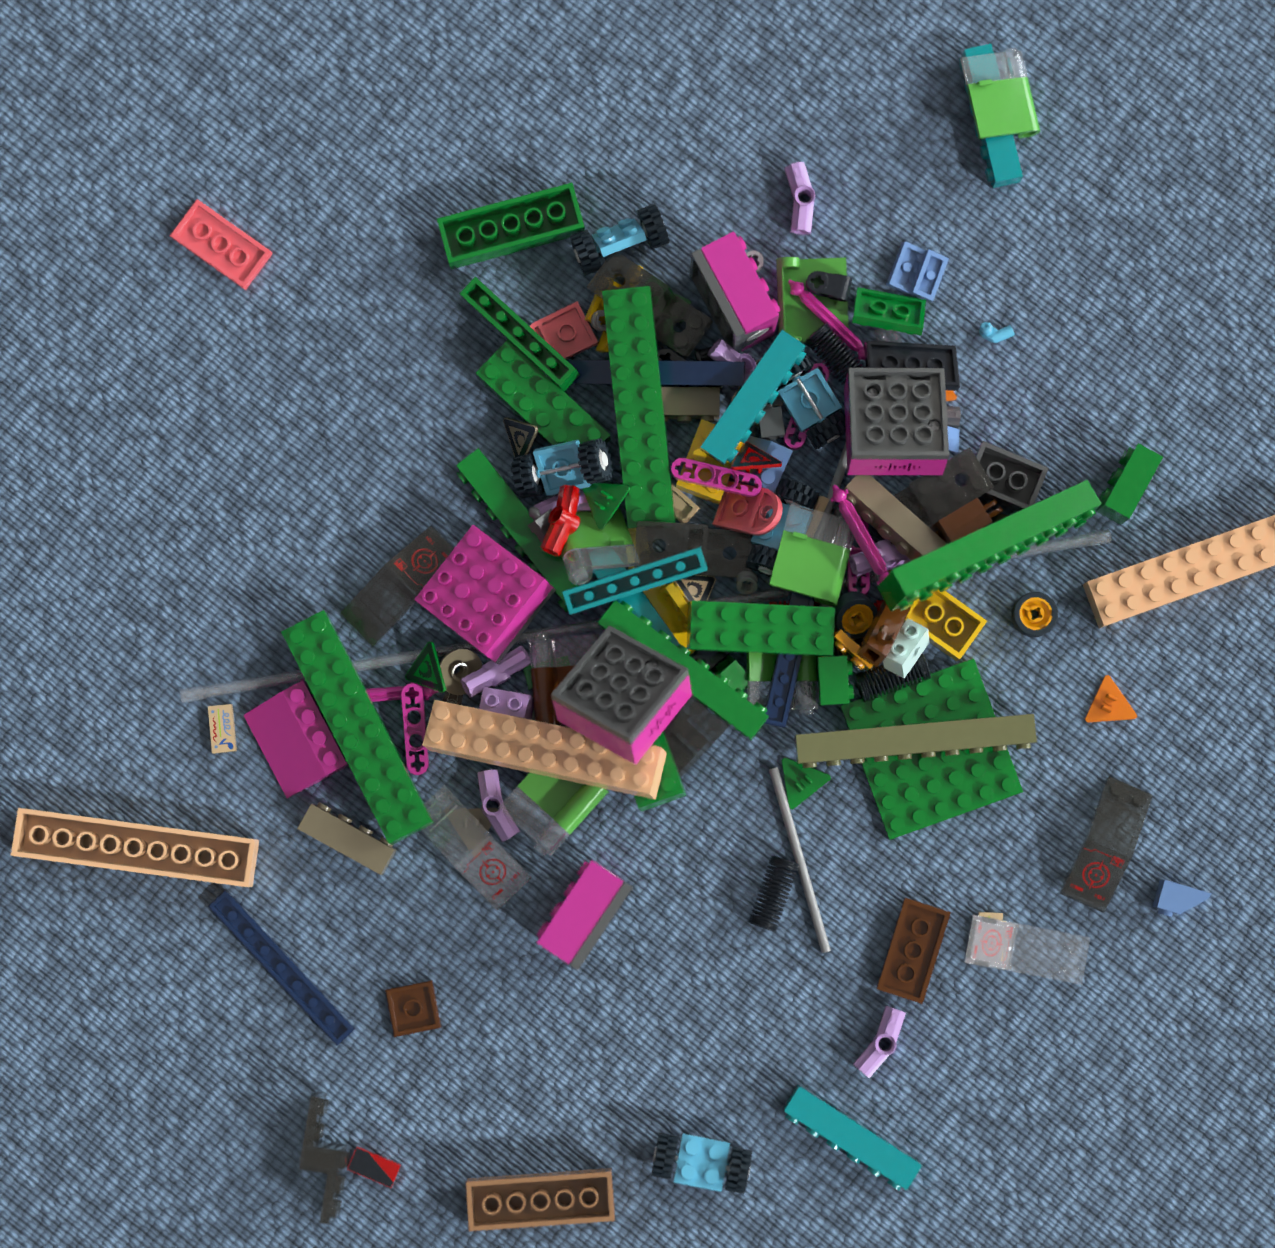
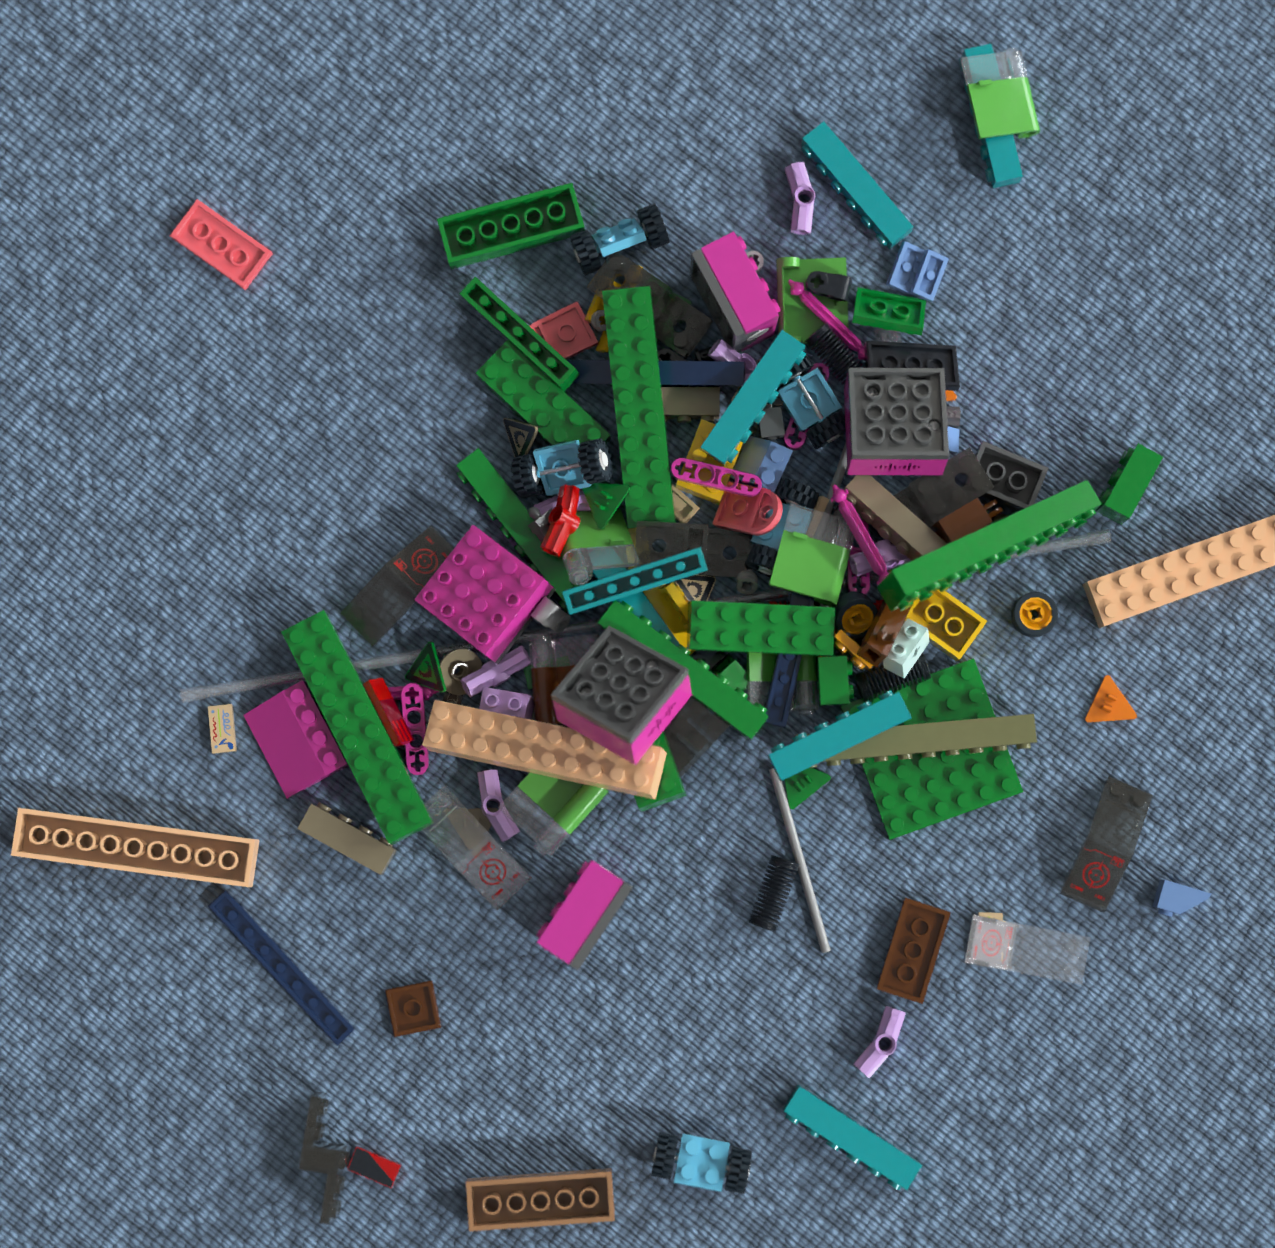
piece [731,442,782,473] -> none
medium azure arm [979,322,1014,343] -> none
none -> red tile [363,677,414,746]
none -> light grey piece [531,596,571,632]
none -> teal brick [767,691,912,781]
none -> teal brick [801,121,914,249]

